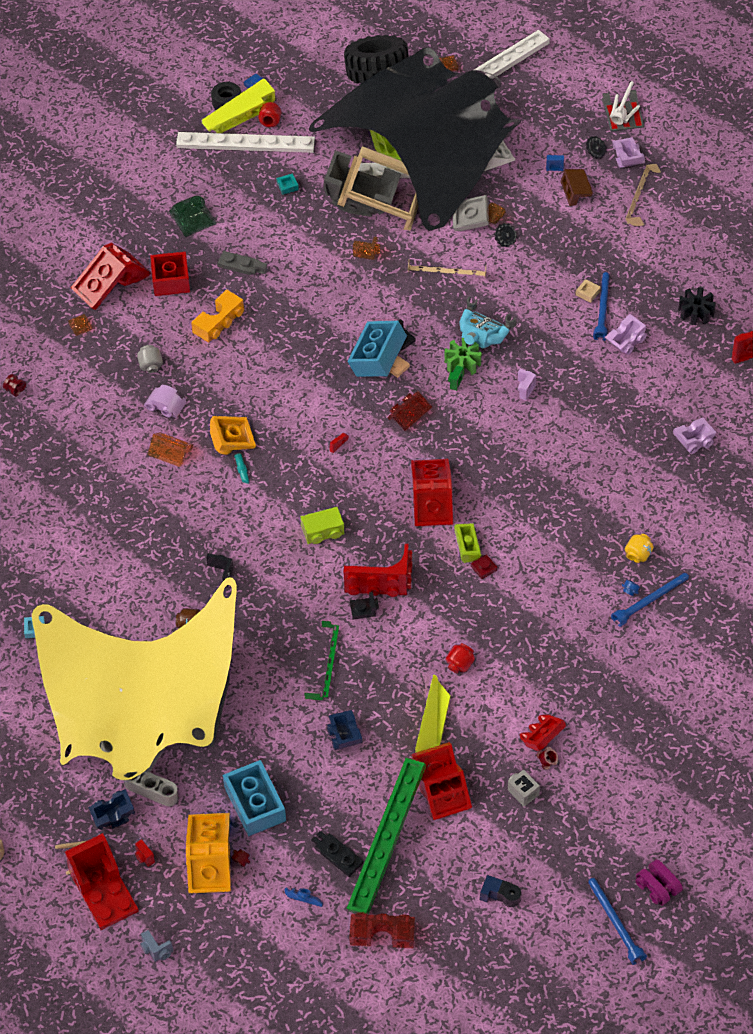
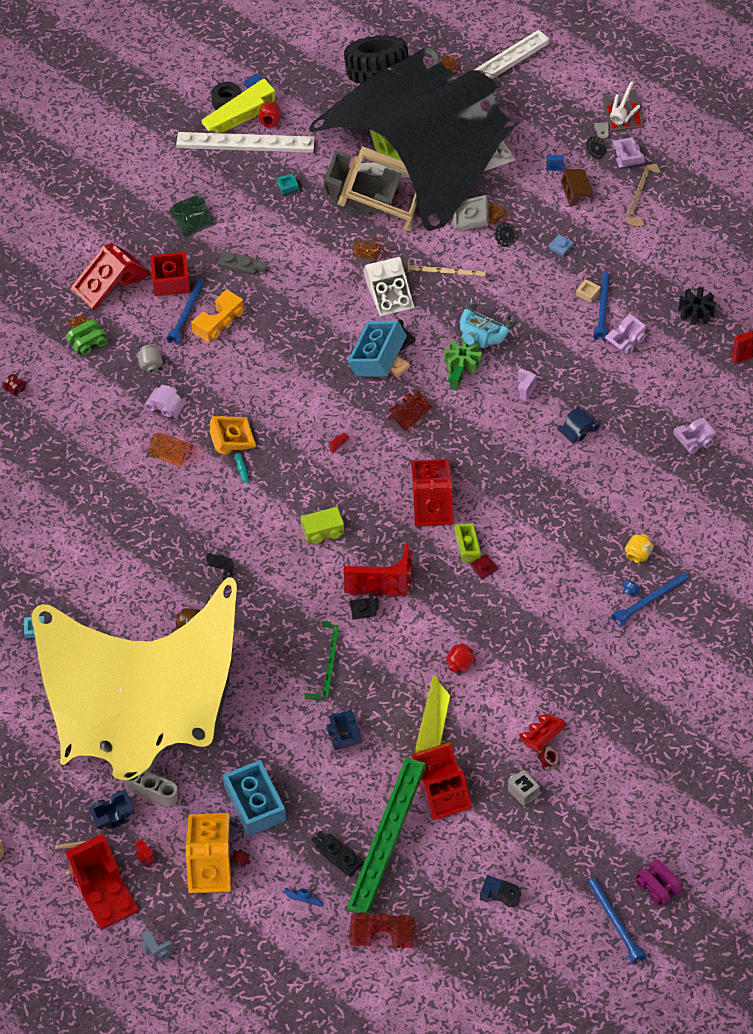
none -> bright green brick [66,319,108,355]
none -> blue piece [166,278,204,345]
none -> white slope [363,257,414,316]
none -> medium blue plate [549,235,574,256]
none -> dark blue cylinder [558,408,601,444]
none -> light grey piece [594,122,609,140]

